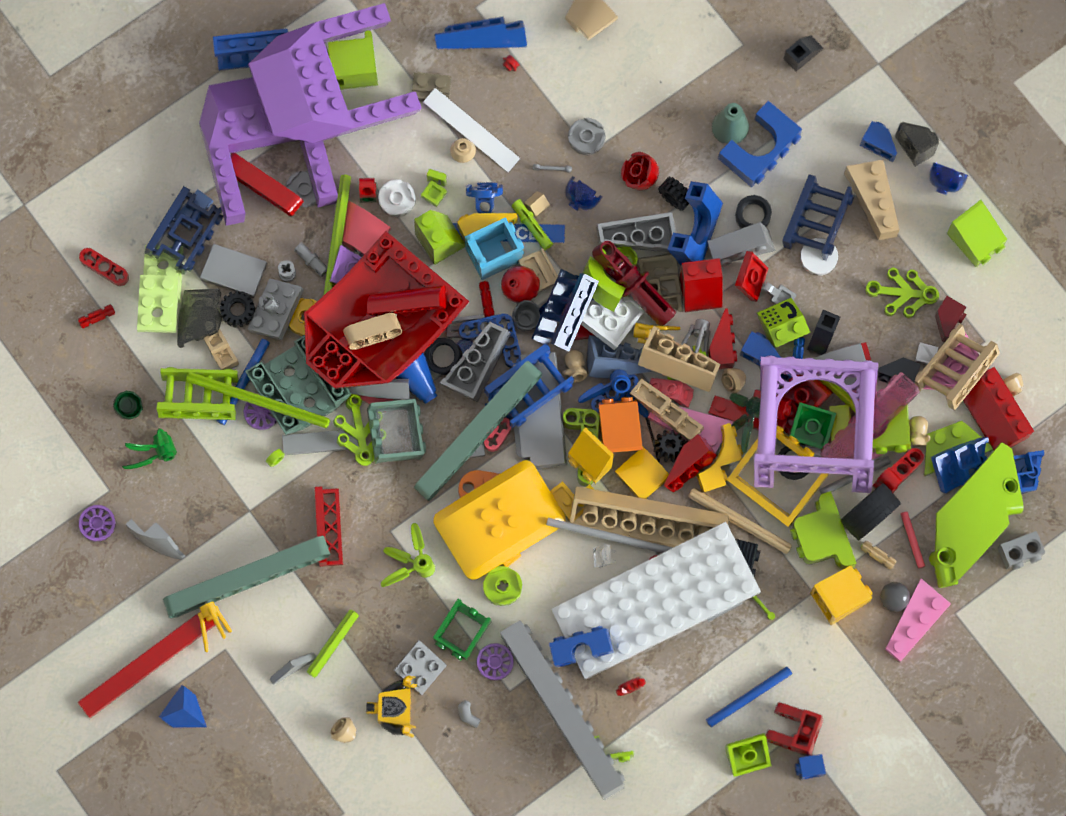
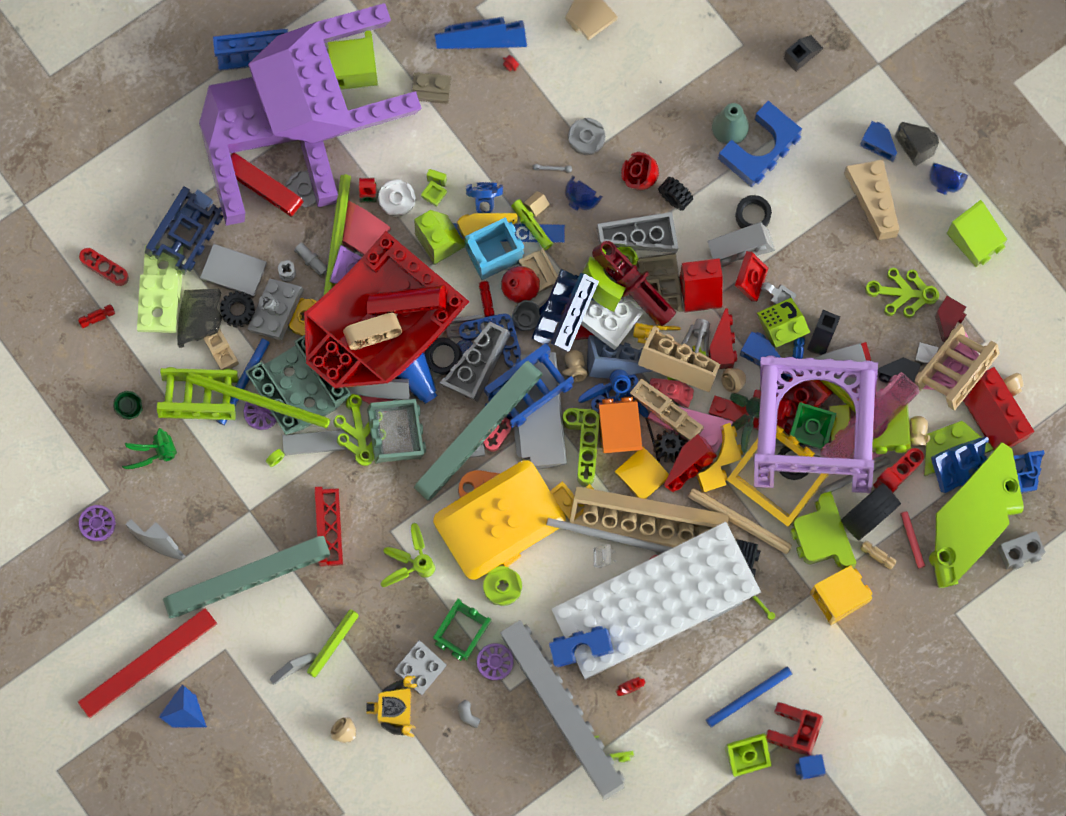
yellow plant [198,601,232,653] -> none
white sticker [423,88,520,172] -> none
tan cone [450,138,476,163] -> none
yellow slope [568,427,614,484] -> none
blue arch [667,181,723,265] -> none
dark blue fence [782,174,854,261] -> none
white tile [800,238,838,275] -> none
dark grey hair [880,582,910,612] -> none
bright pink wing [885,579,951,662] -> none

